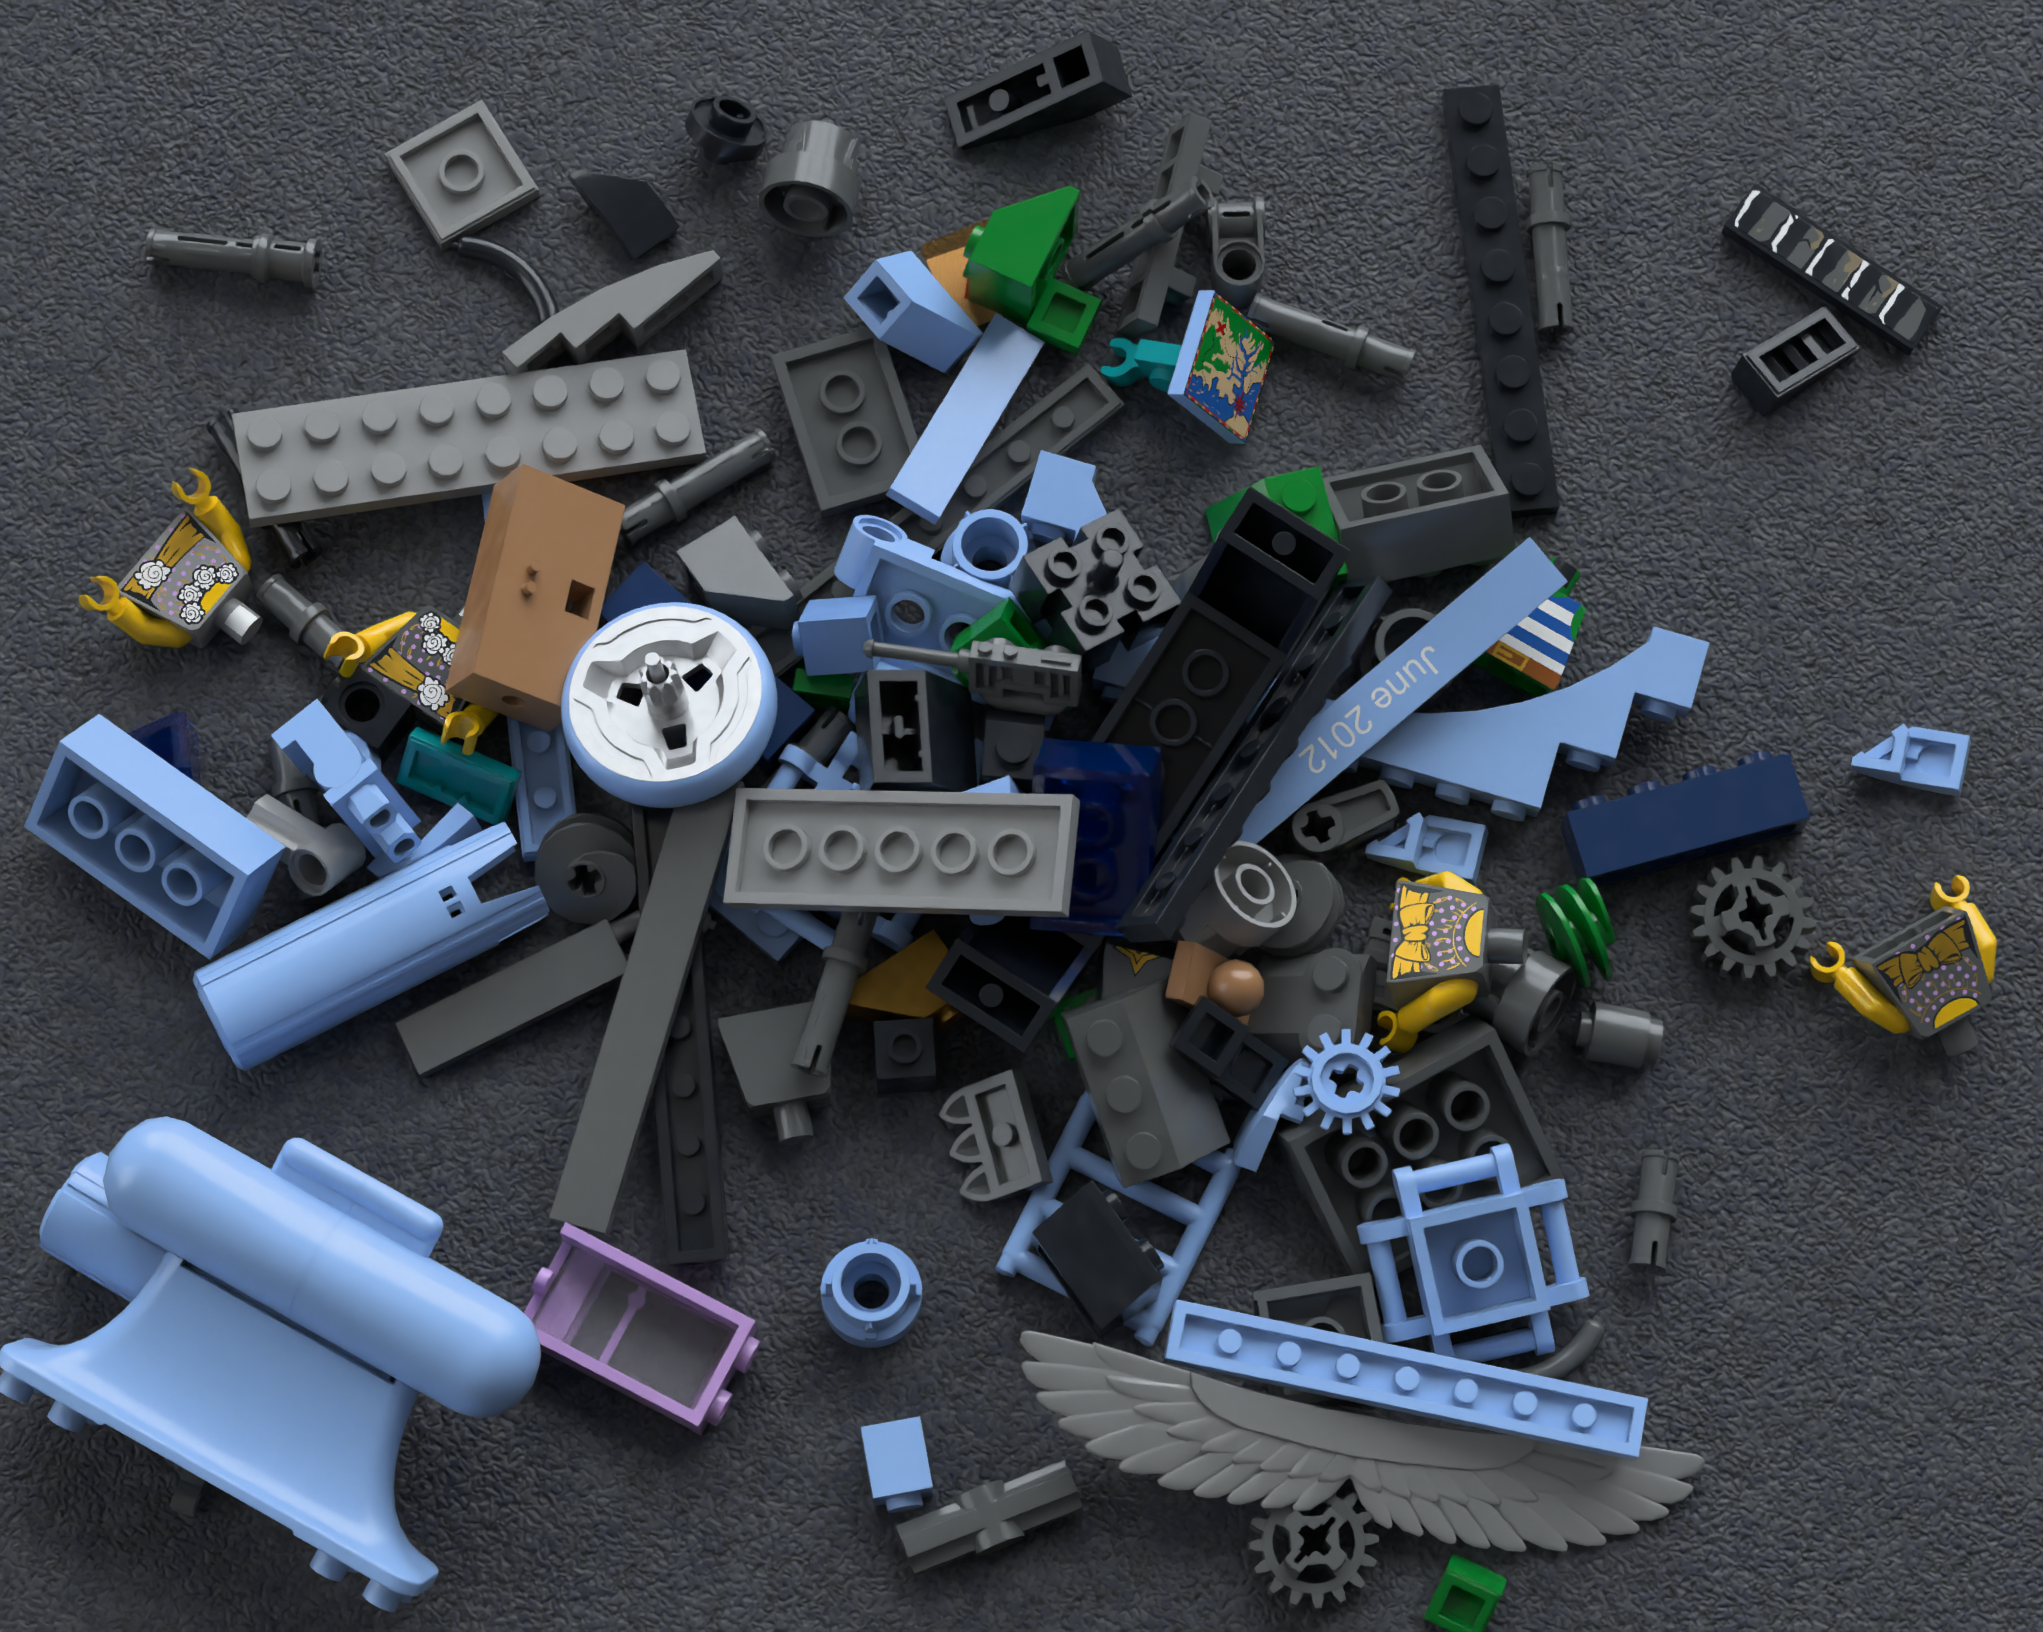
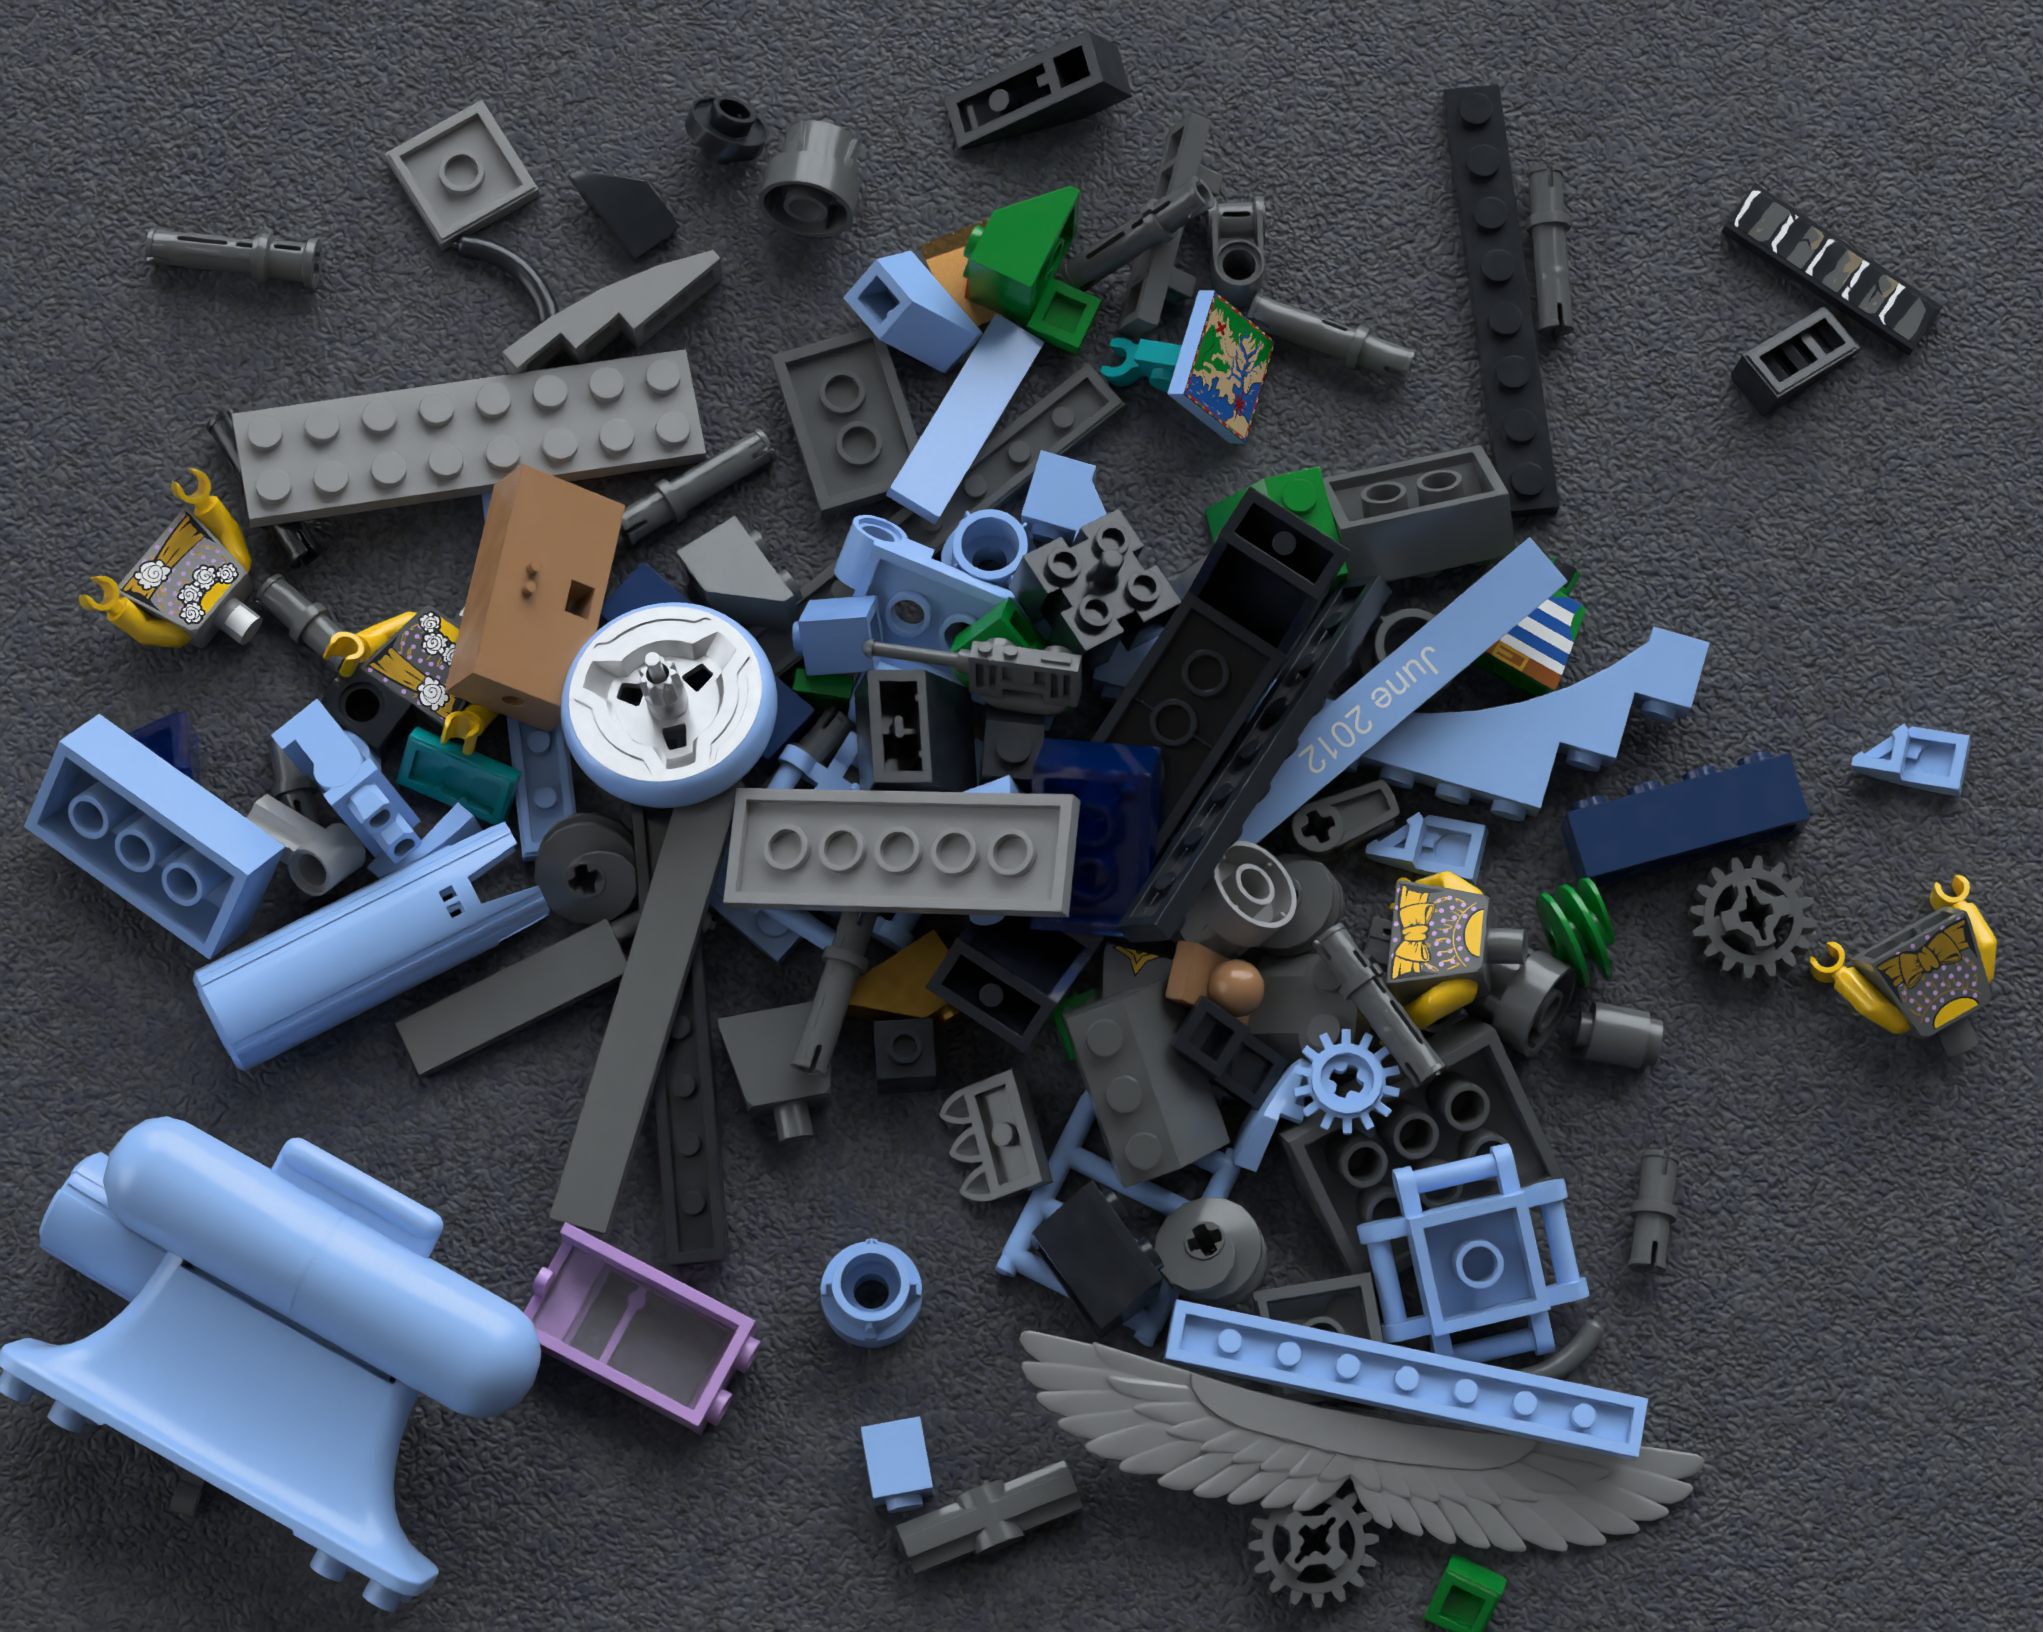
none -> dark grey piece [1155,1197,1268,1310]
none -> dark grey pin [1311,923,1447,1089]

